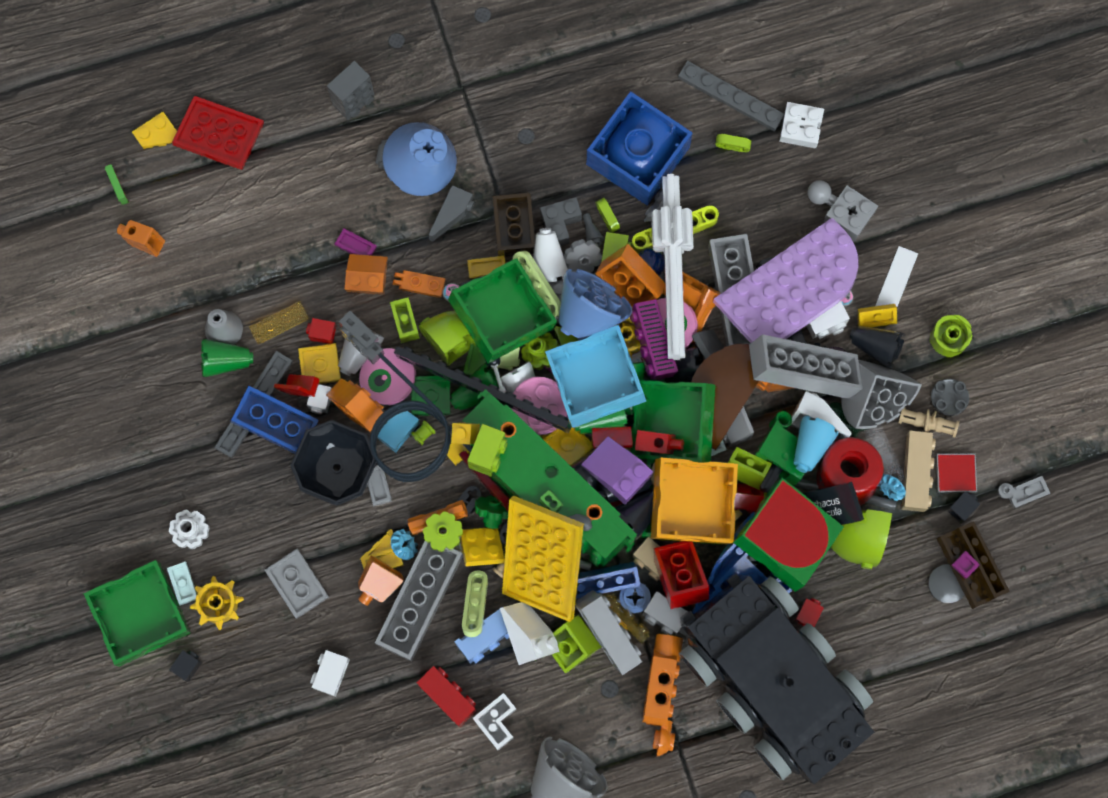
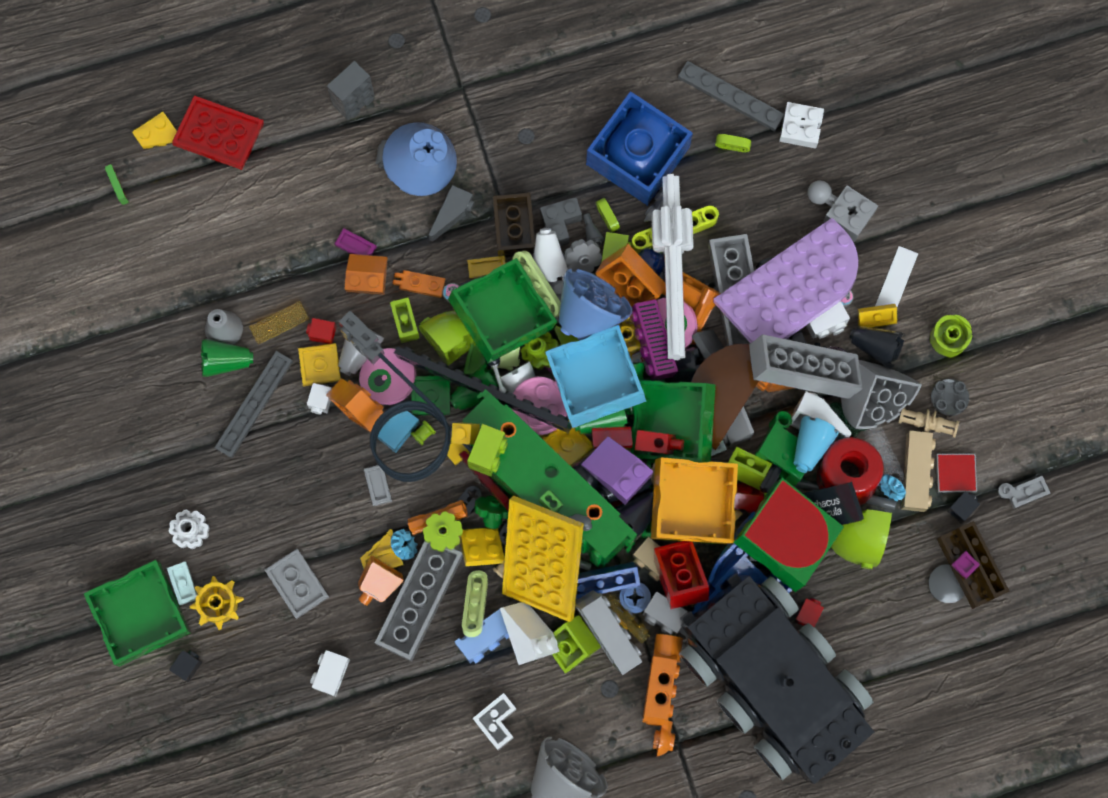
orange torso [117,220,165,257] -> none
blue brick [230,386,319,454] -> none
red panel [273,374,320,397] -> none
black rock [290,420,377,506] -> none
red brick [417,666,476,728] -> none

